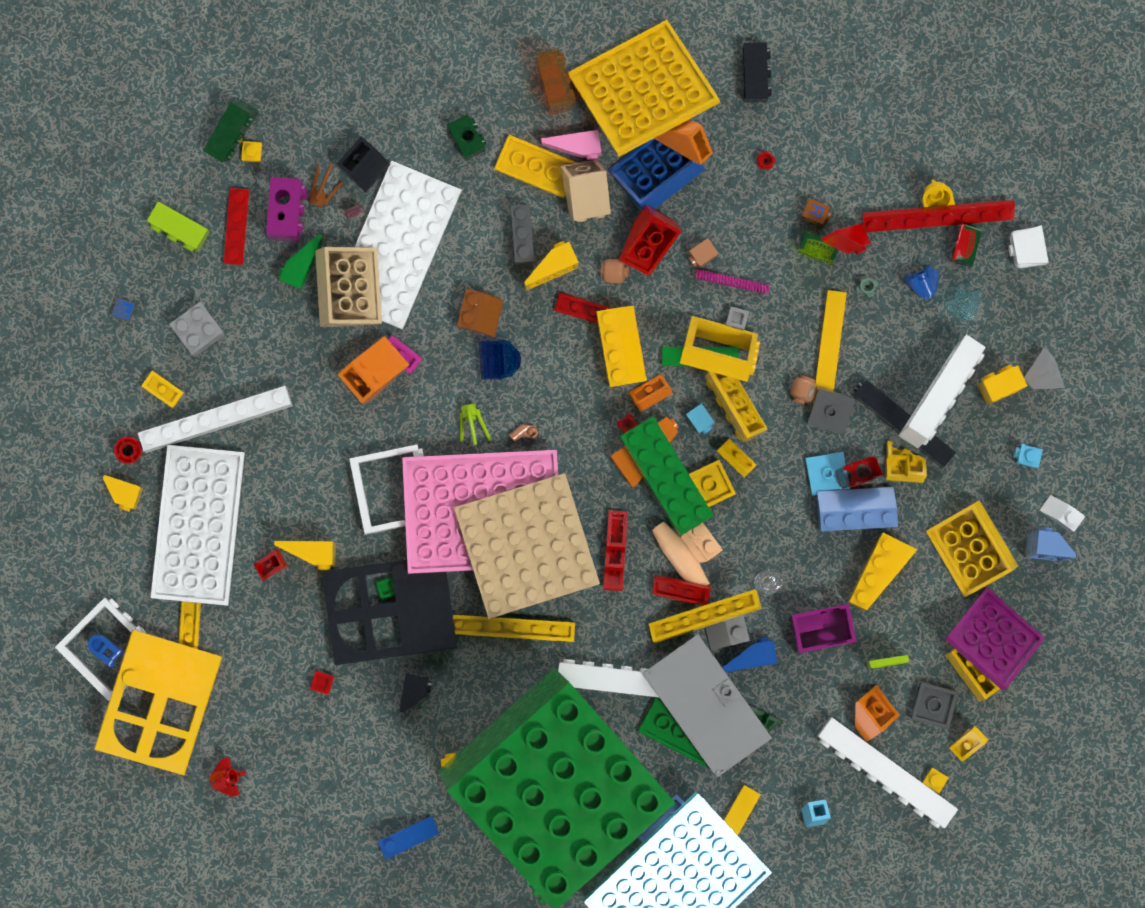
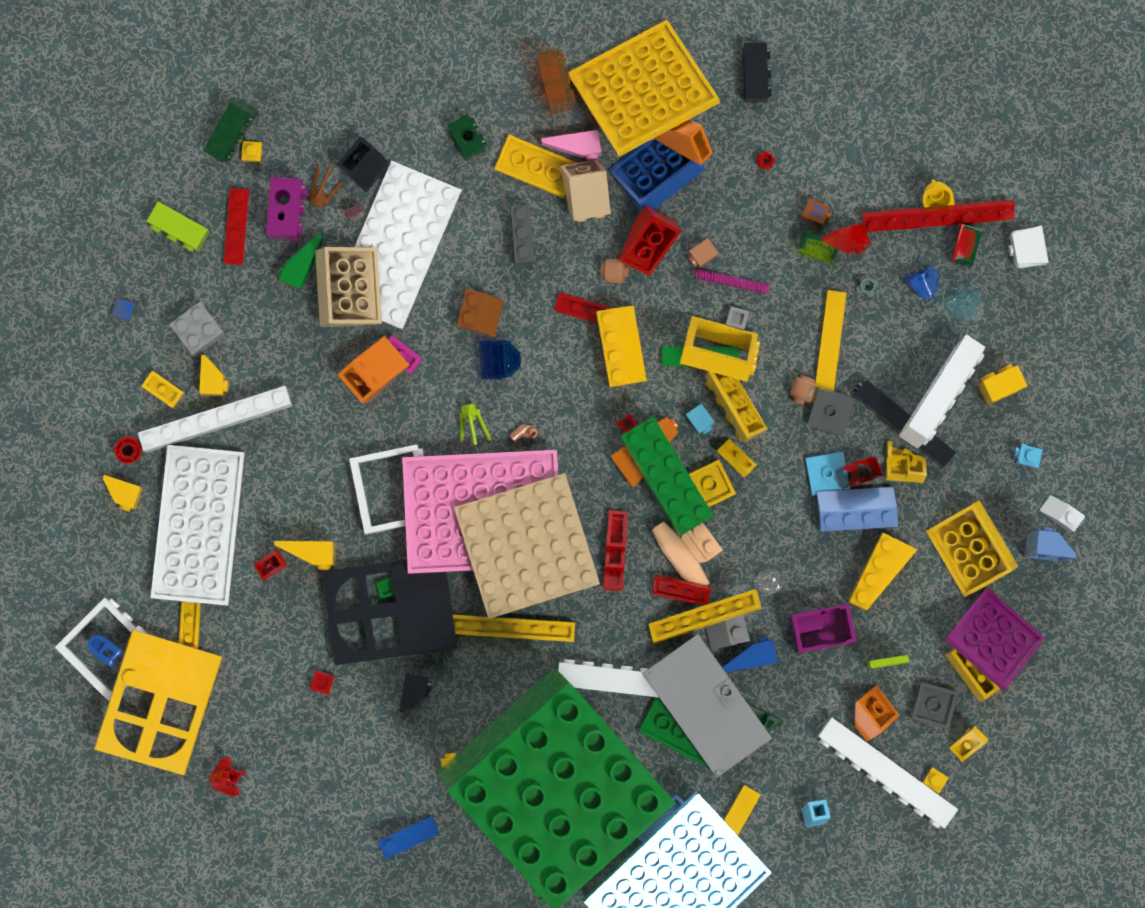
yellow slope [524,241,579,291] -> none
orange slope [628,374,673,412] -> none
light grey slope [1024,348,1065,389] -> none
none -> yellow slope [199,355,229,396]

